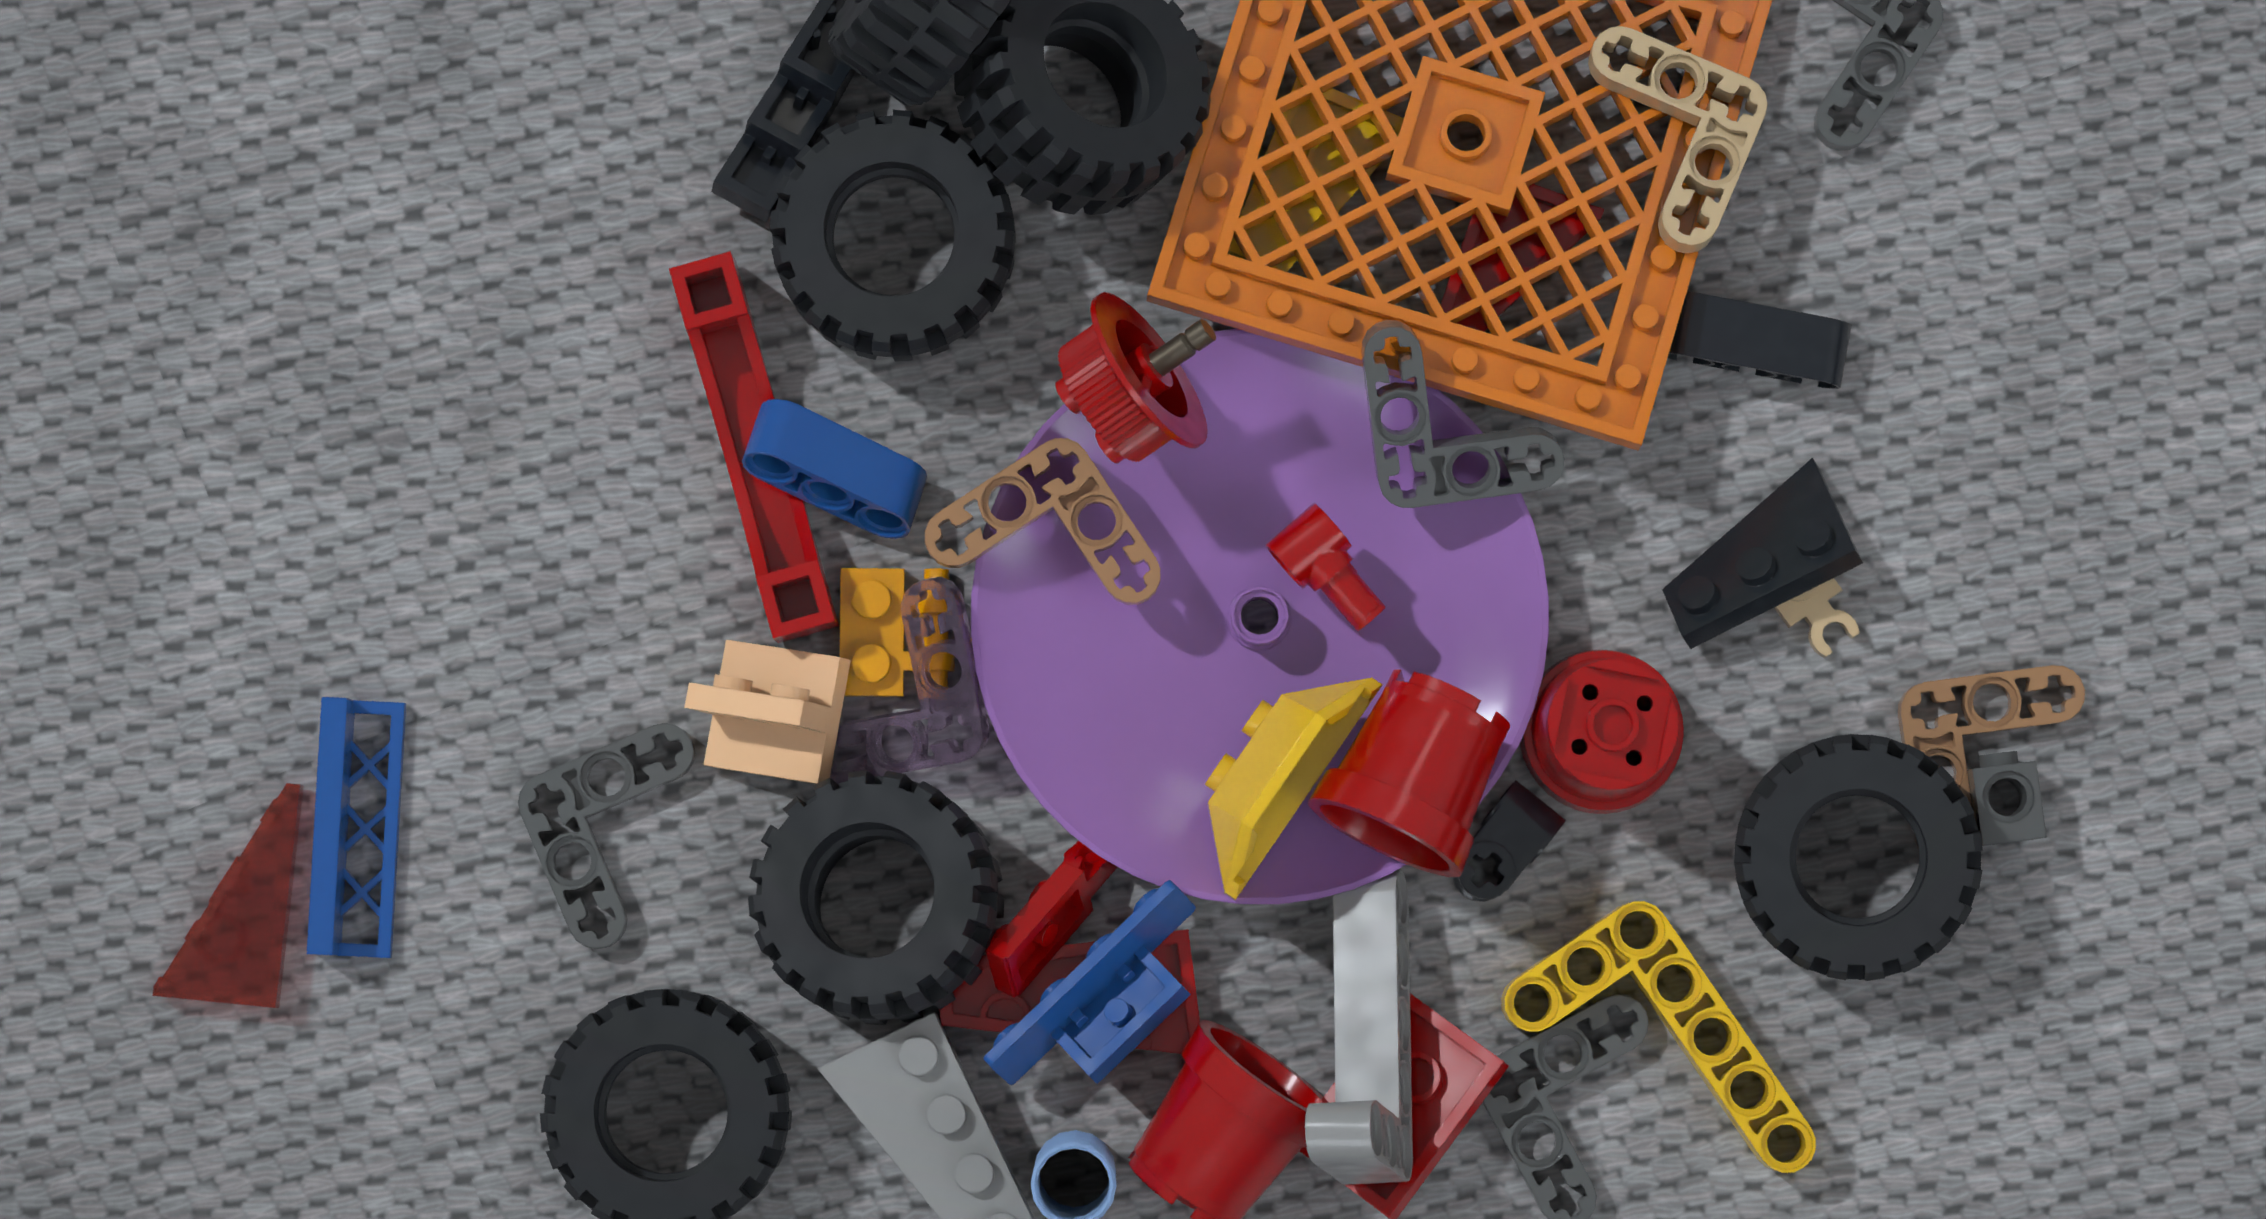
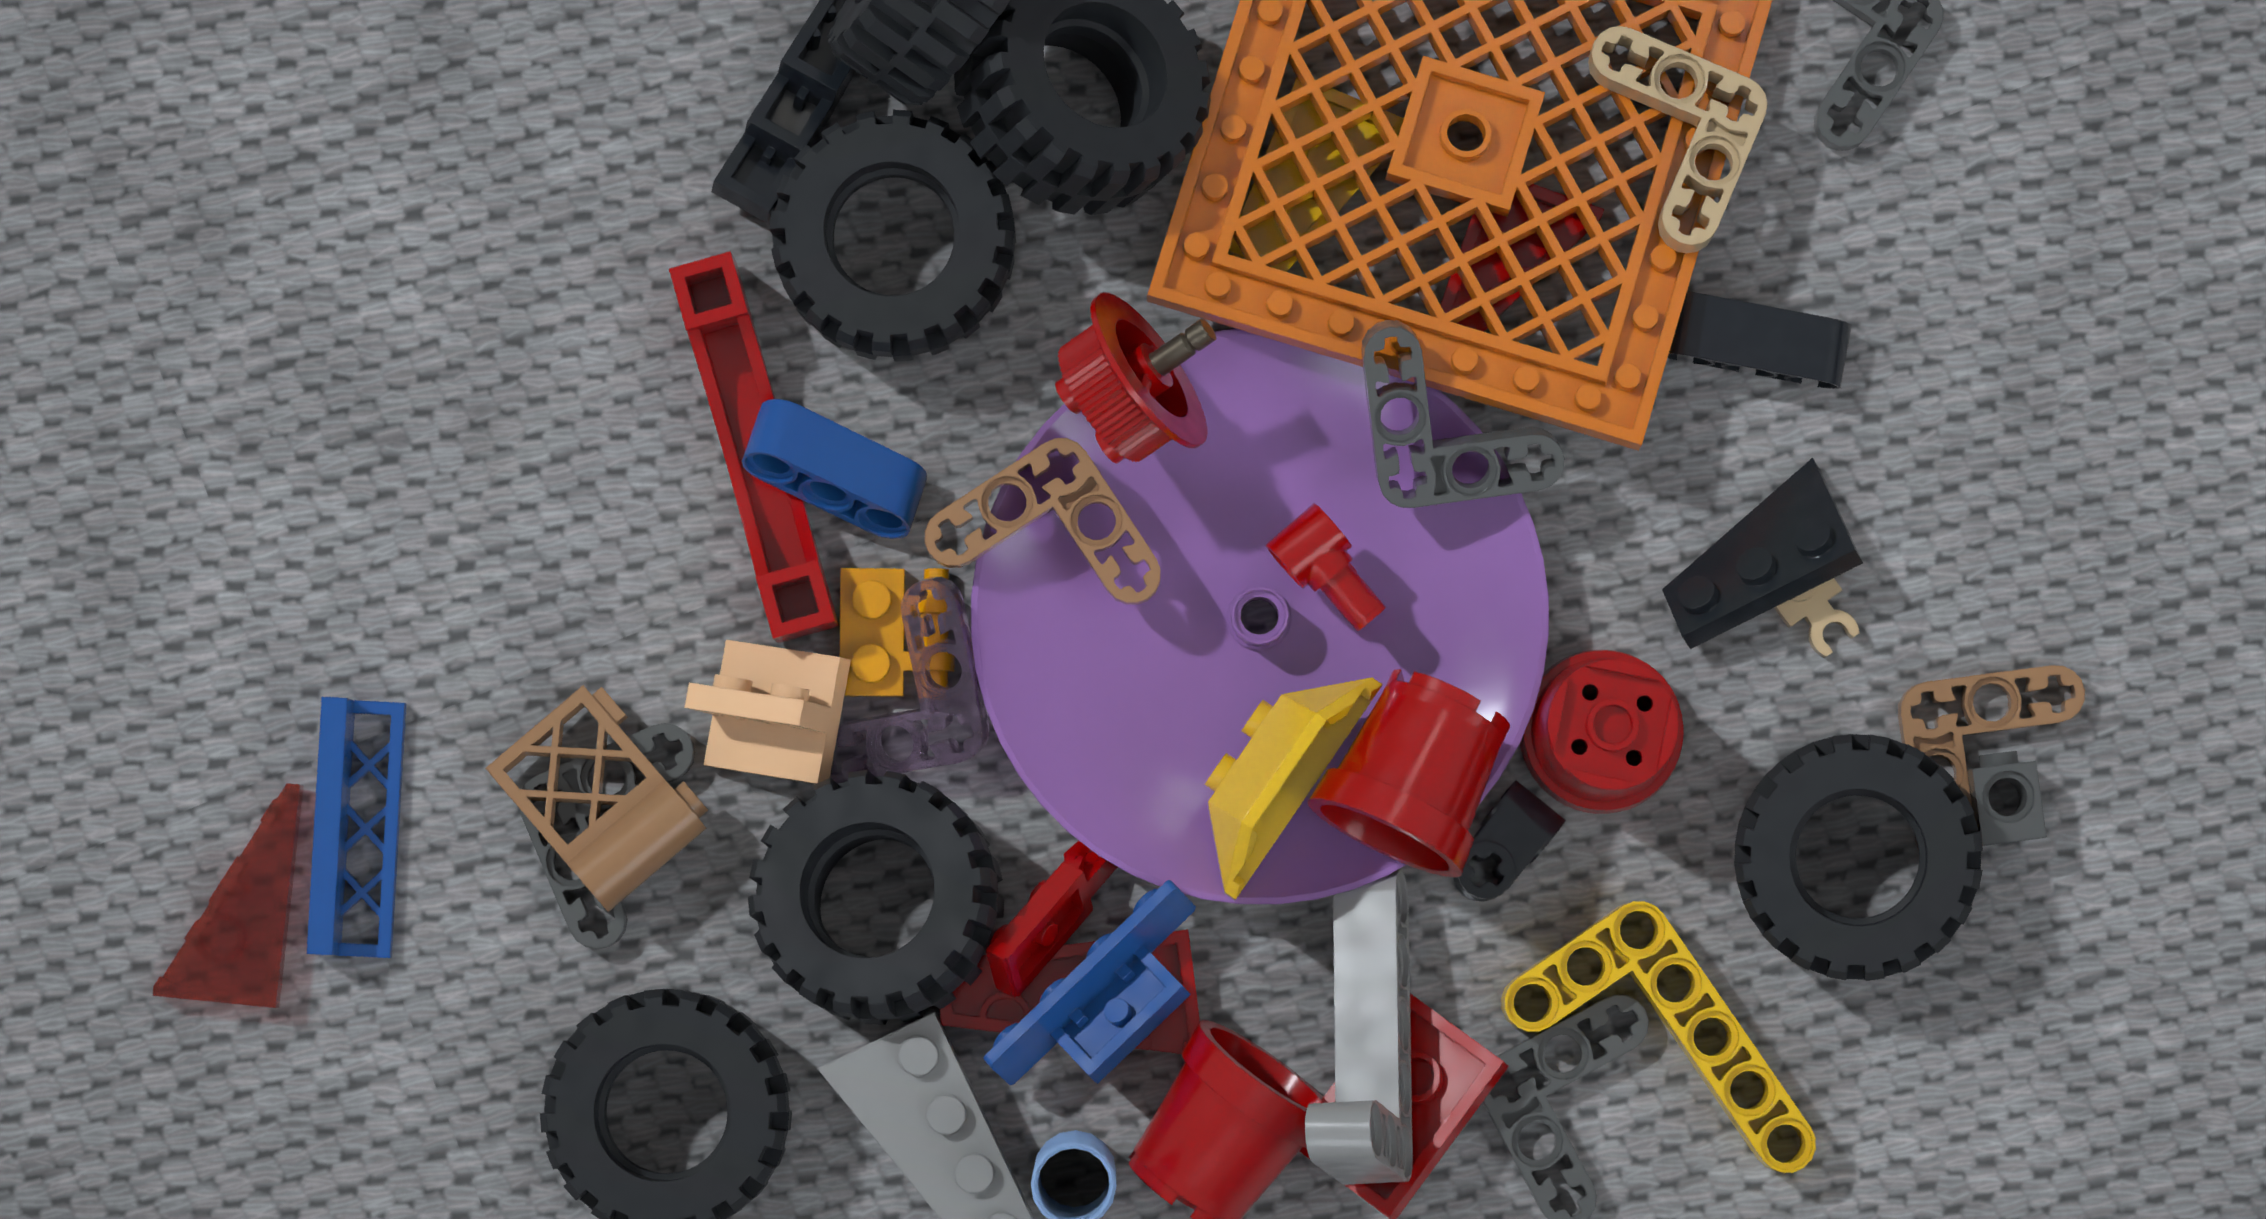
none -> medium nougat piece [485,685,708,912]

